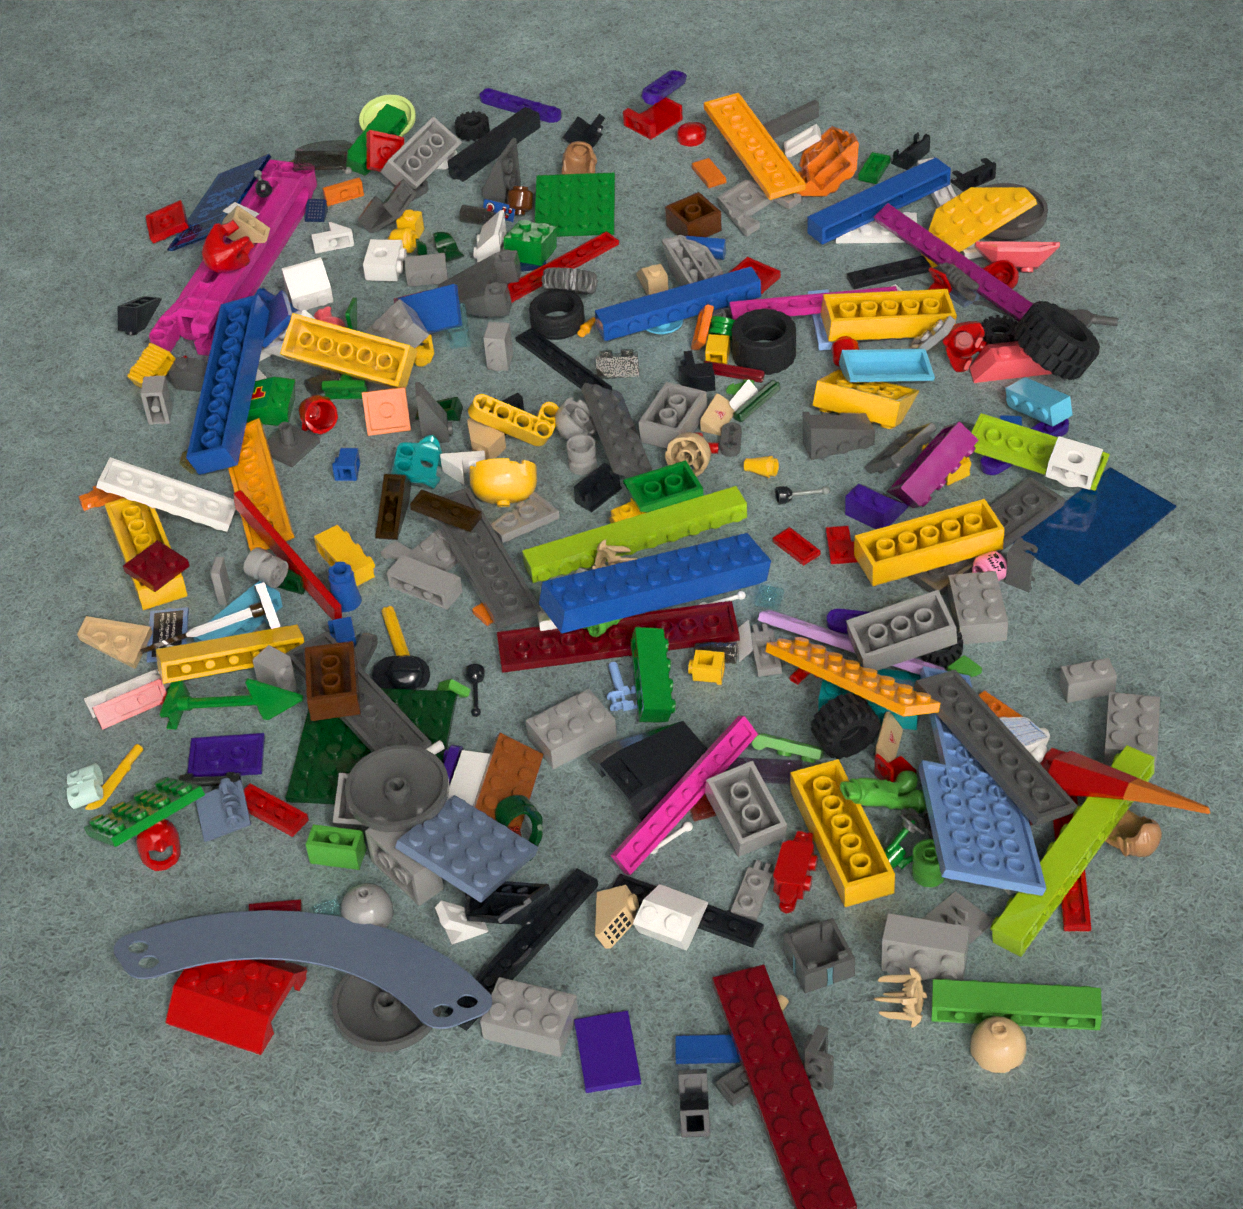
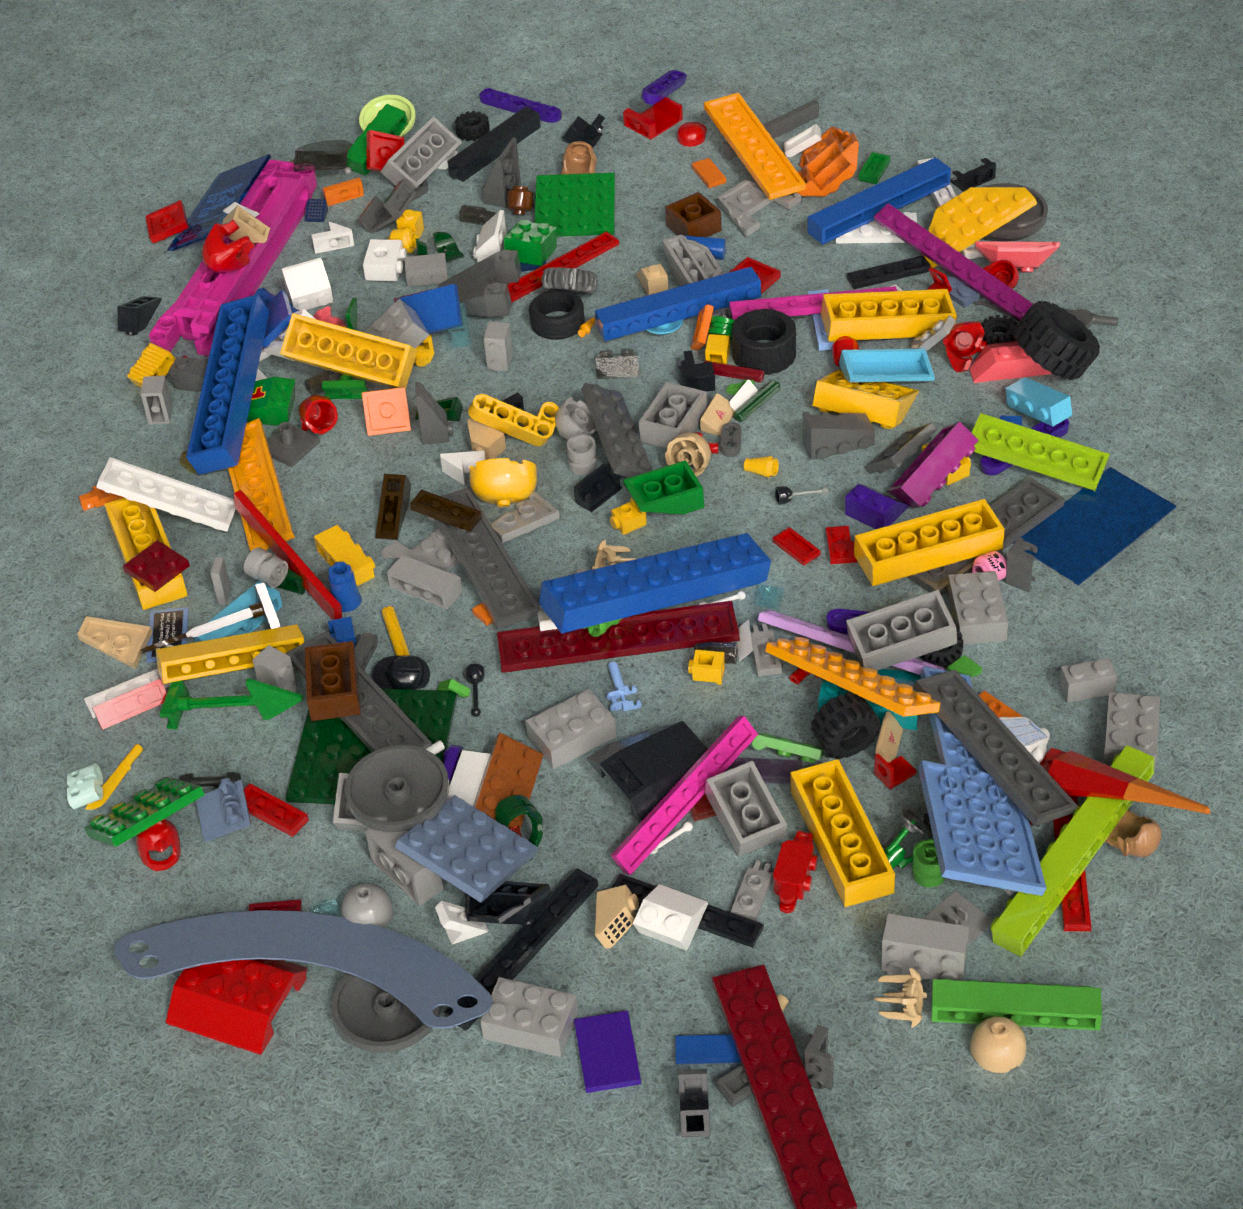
dark purple tile [187,733,265,777] -> none
black hinge [254,170,272,197] -> none
bright green brick [306,824,366,870] -> none
blue brick [332,448,361,481] -> none
teal piece [390,435,442,489] -> none
blue sticker [482,199,515,222] -> none
black tile [515,328,612,390] -> none
lime brick [522,486,747,583] -> none
green brick [630,627,676,723] -> none
dark grey container [783,918,855,994] -> none
bright green piece [840,770,927,814] -> none
black hinge [891,132,930,170] -> none
dark grey hinge [937,263,980,302] -> none
white brick [1045,436,1103,490] -> none

